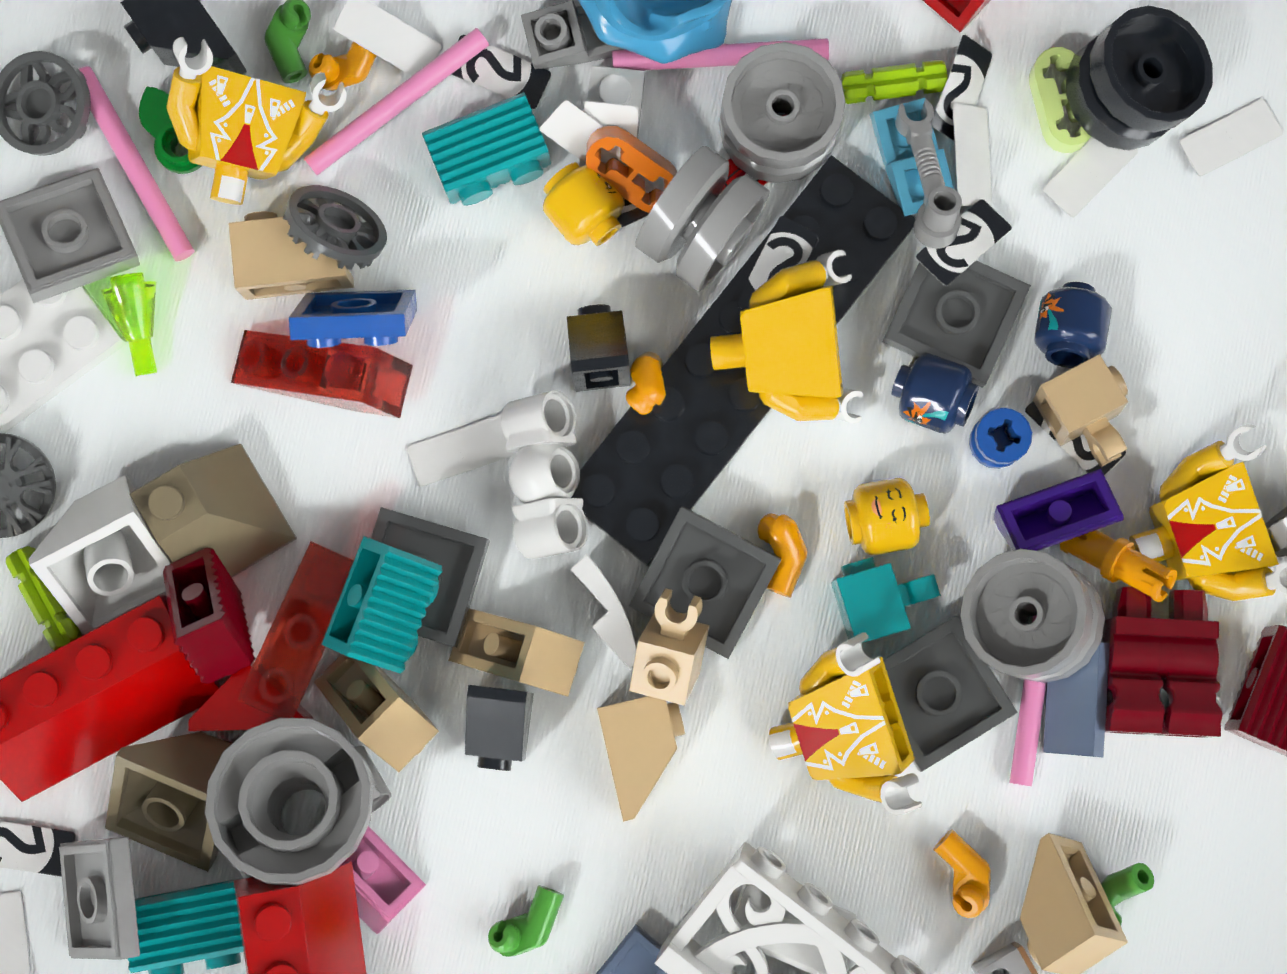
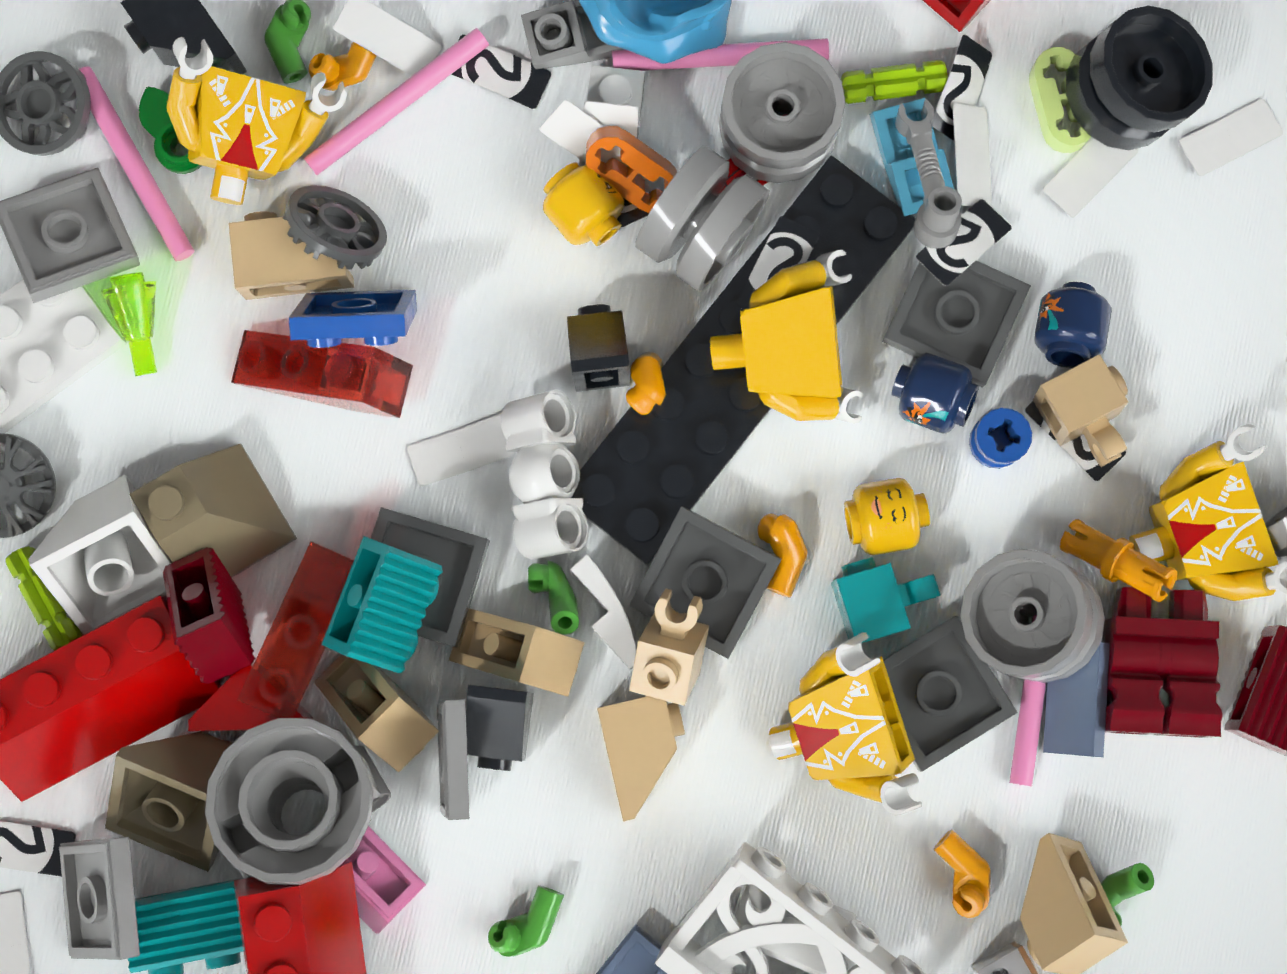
teal brick [422,92,551,206] -> none
dark purple slope [994,469,1124,551] -> none
none -> light grey tile [437,699,470,820]
none -> bright green arm [528,560,579,635]

